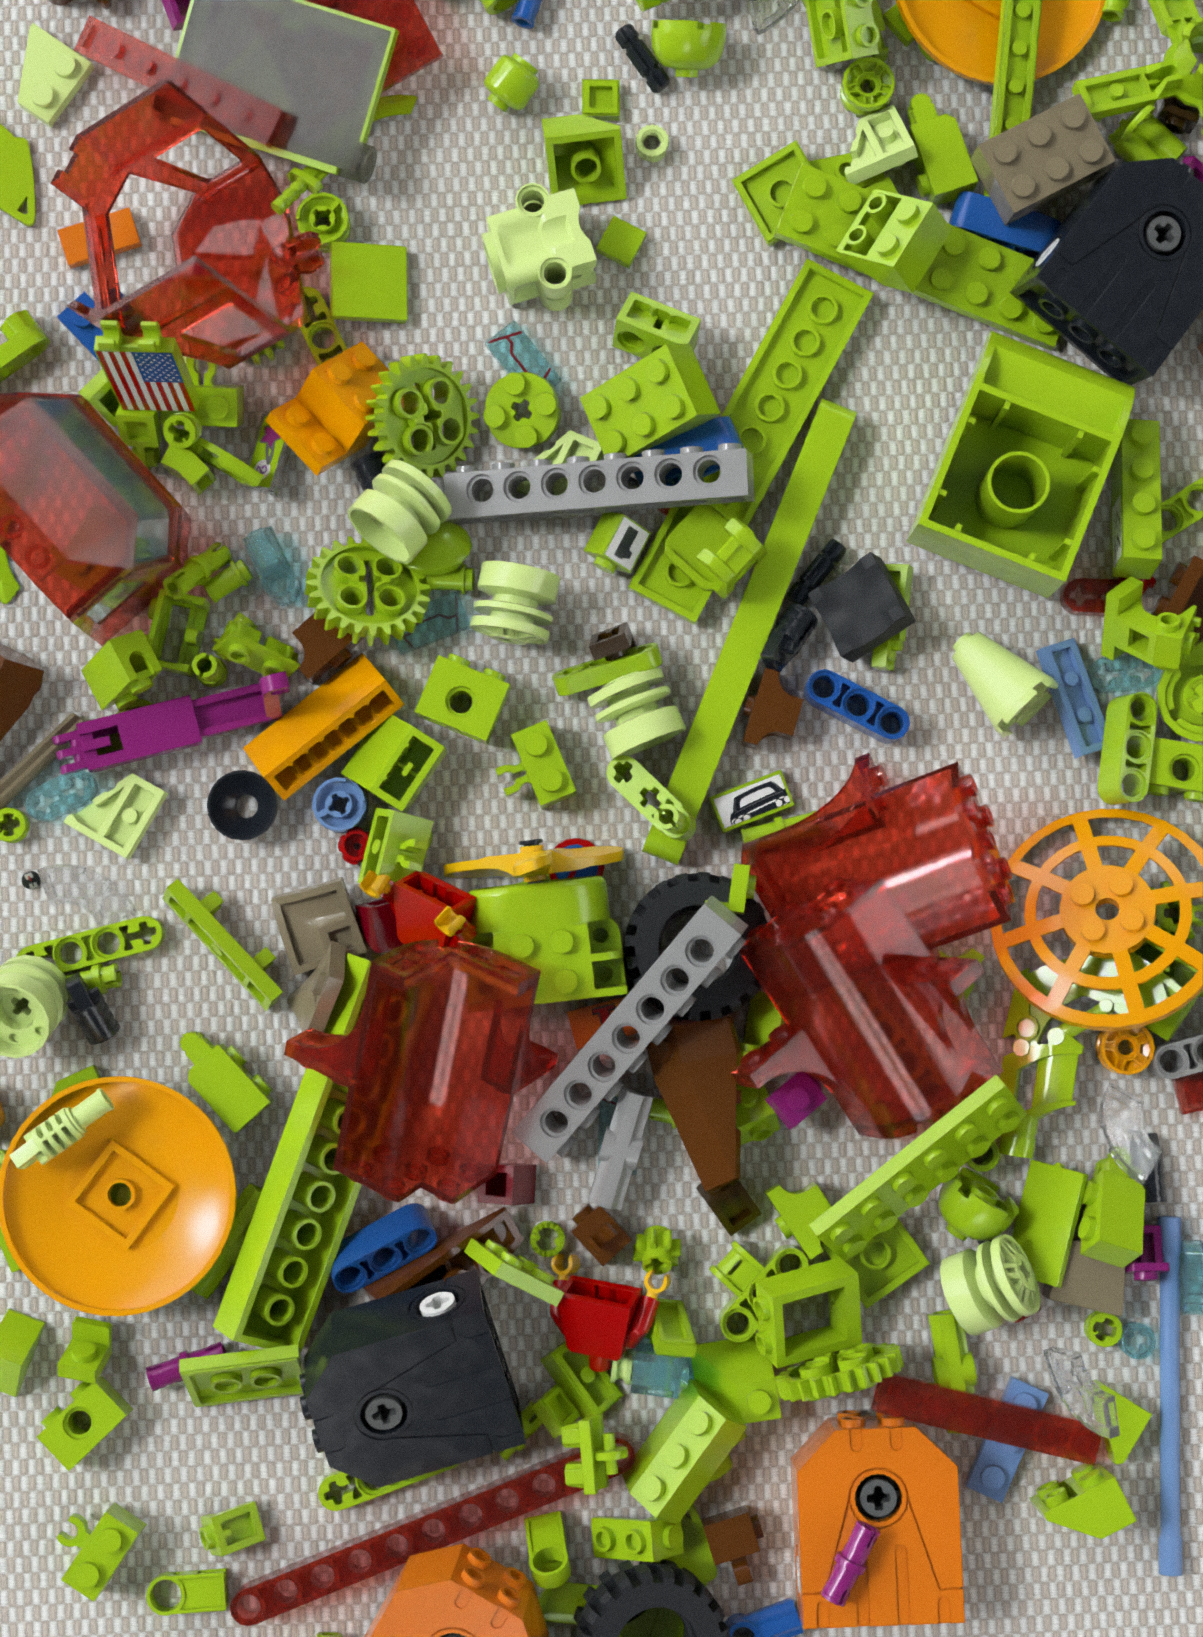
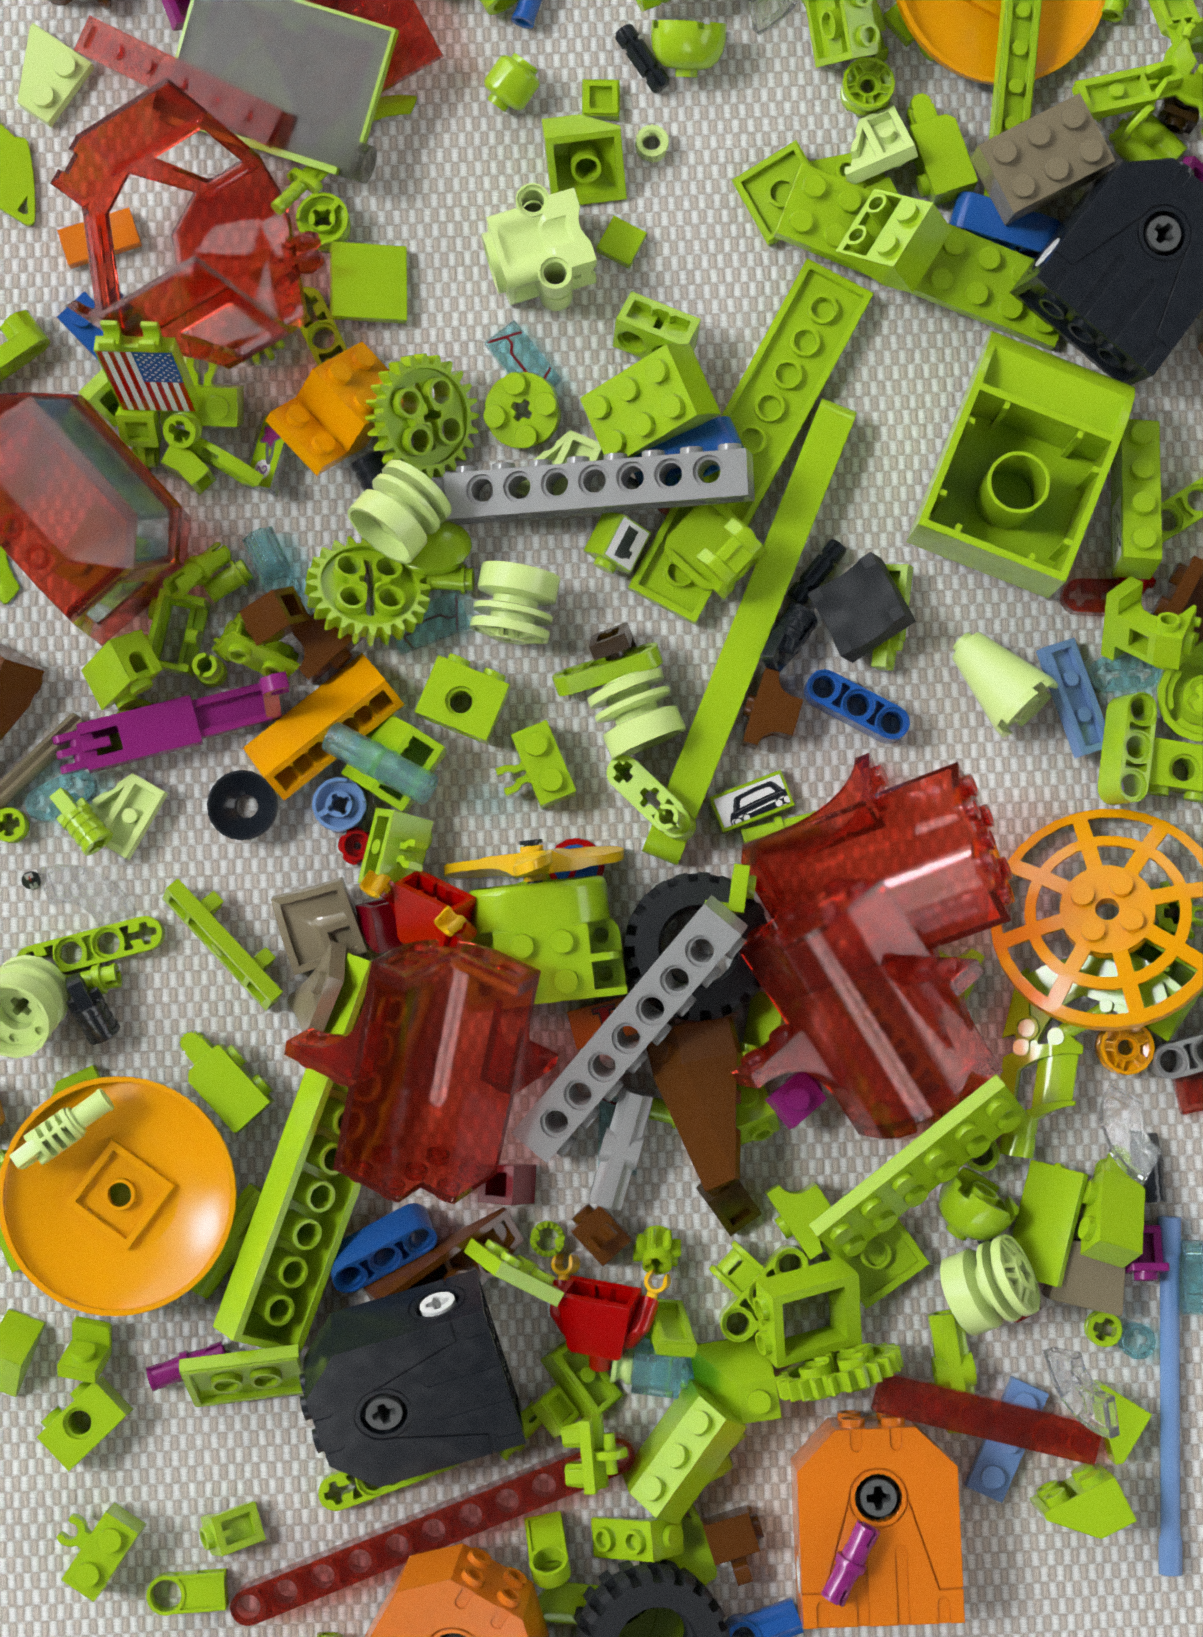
none -> lime hinge [50,787,113,856]
none -> reddish brown brick [239,586,311,646]
none -> clear light blue axle [322,722,438,805]

